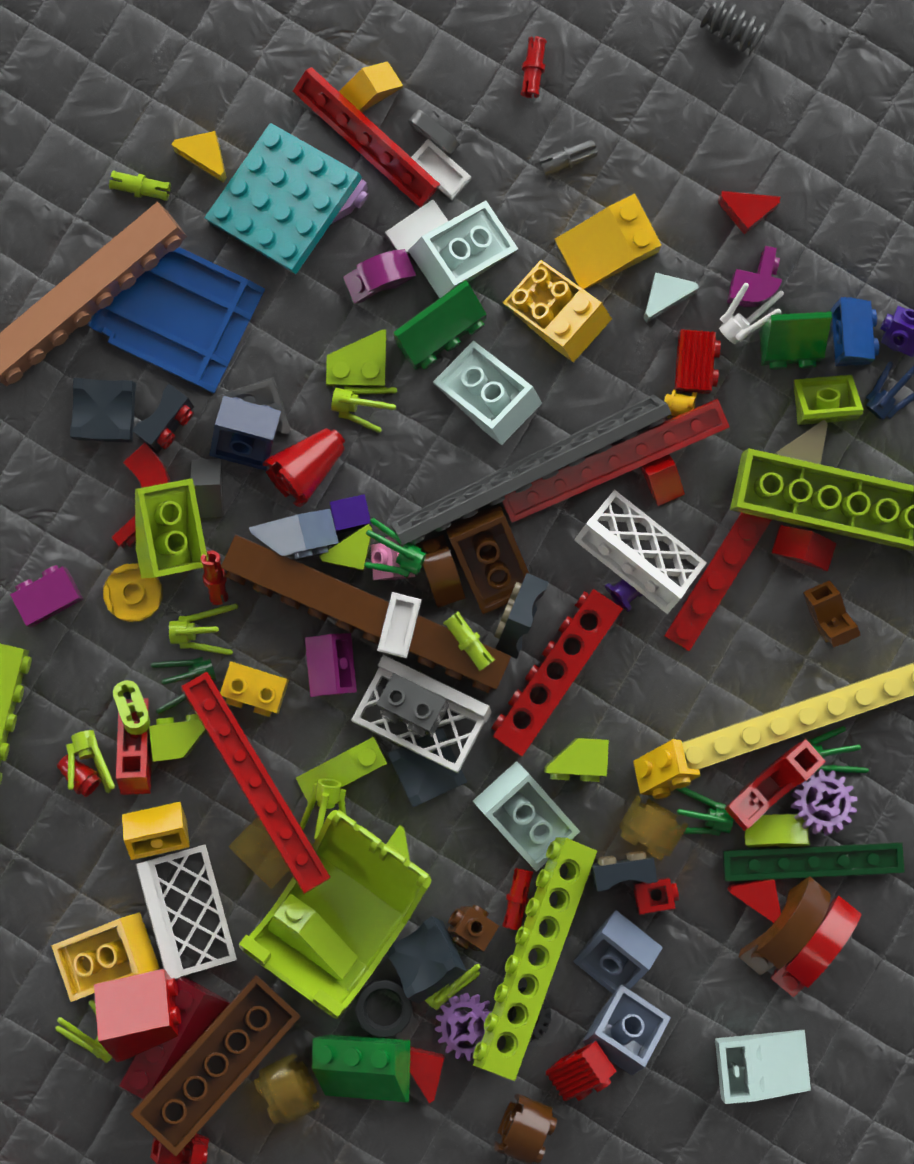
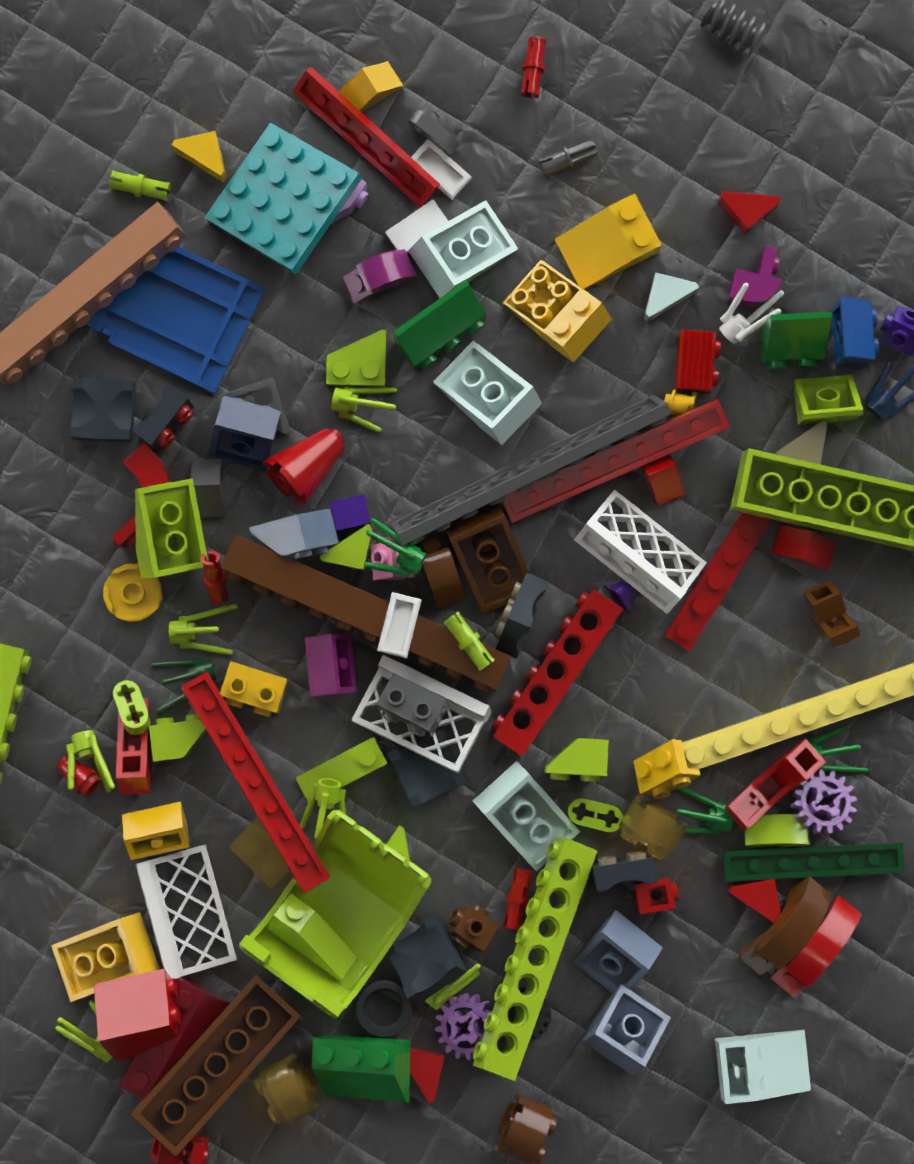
magenta brick [10,565,84,628] -> none
red brick [546,1040,617,1101] -> none
none -> lime beam [567,798,623,832]

